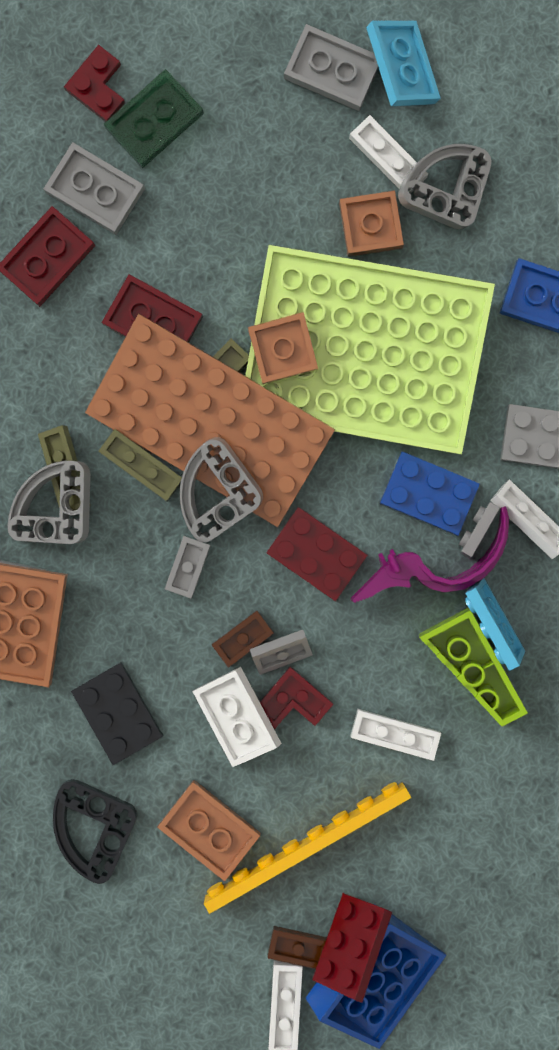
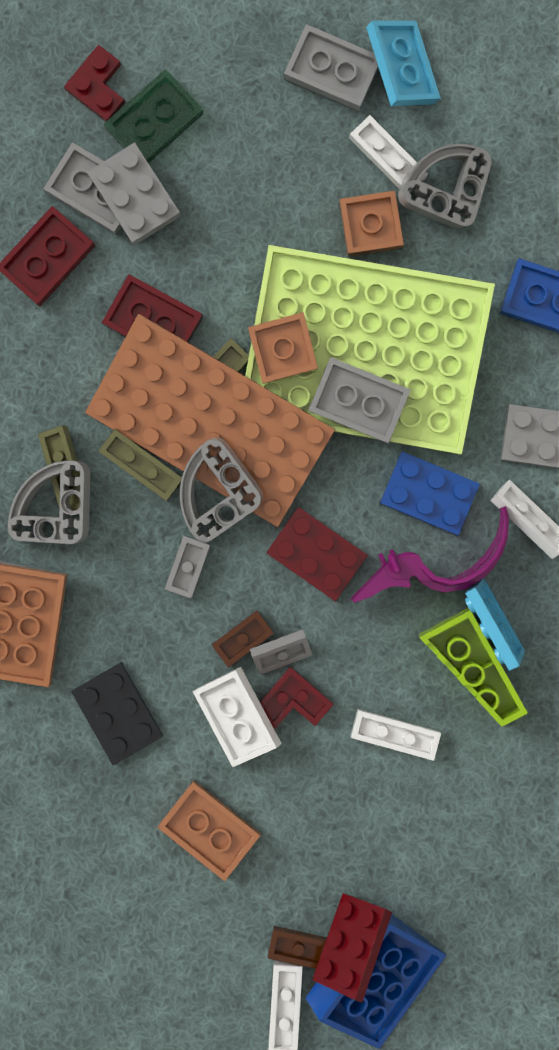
black beam [53,779,137,884] -> none
yellow plate [204,782,411,914] -> none
light grey plate [458,502,500,559] -> none
none -> light grey plate [87,142,181,246]
none -> light grey plate [309,357,411,443]

